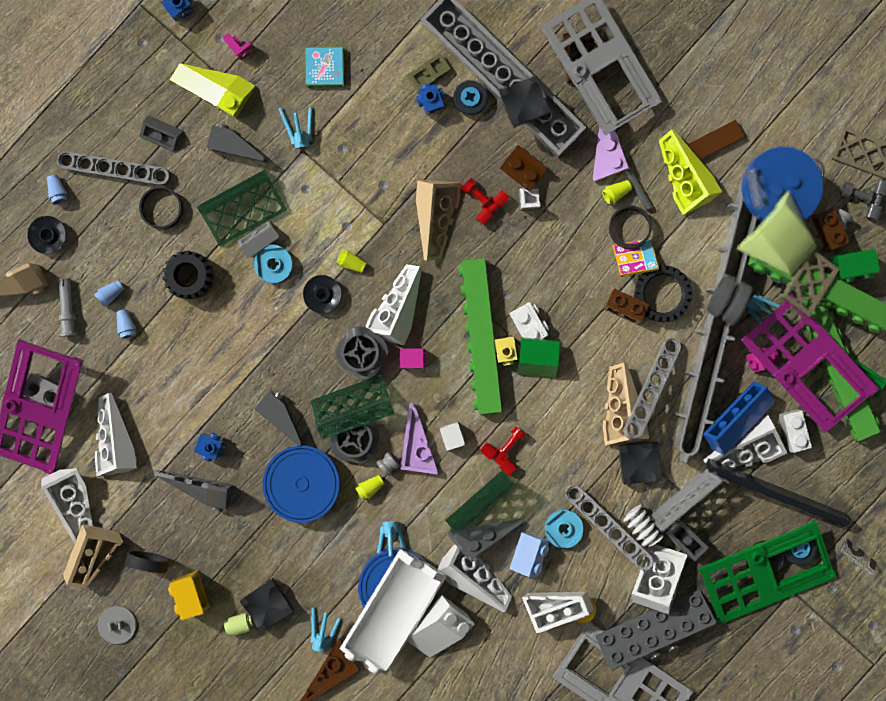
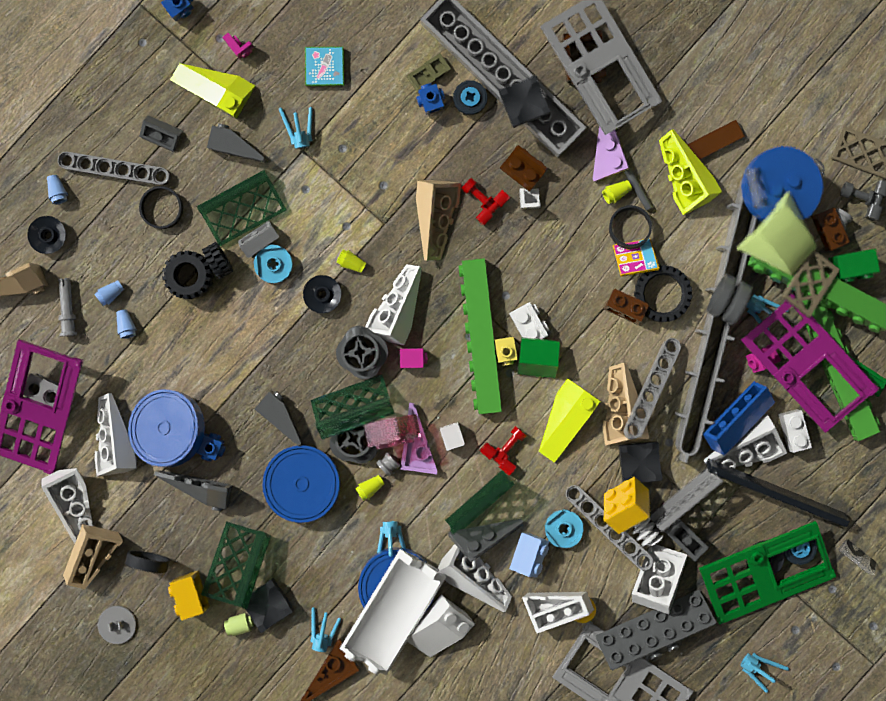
none -> brick [128,389,205,467]
none -> clear green fence [201,522,271,610]
none -> black tyre [202,242,233,279]
none -> clear pink brick [364,414,421,450]
none -> neon yellow wedge [539,379,601,463]
none -> yellow brick [604,476,650,534]
none -> medium azure plant [740,653,789,693]

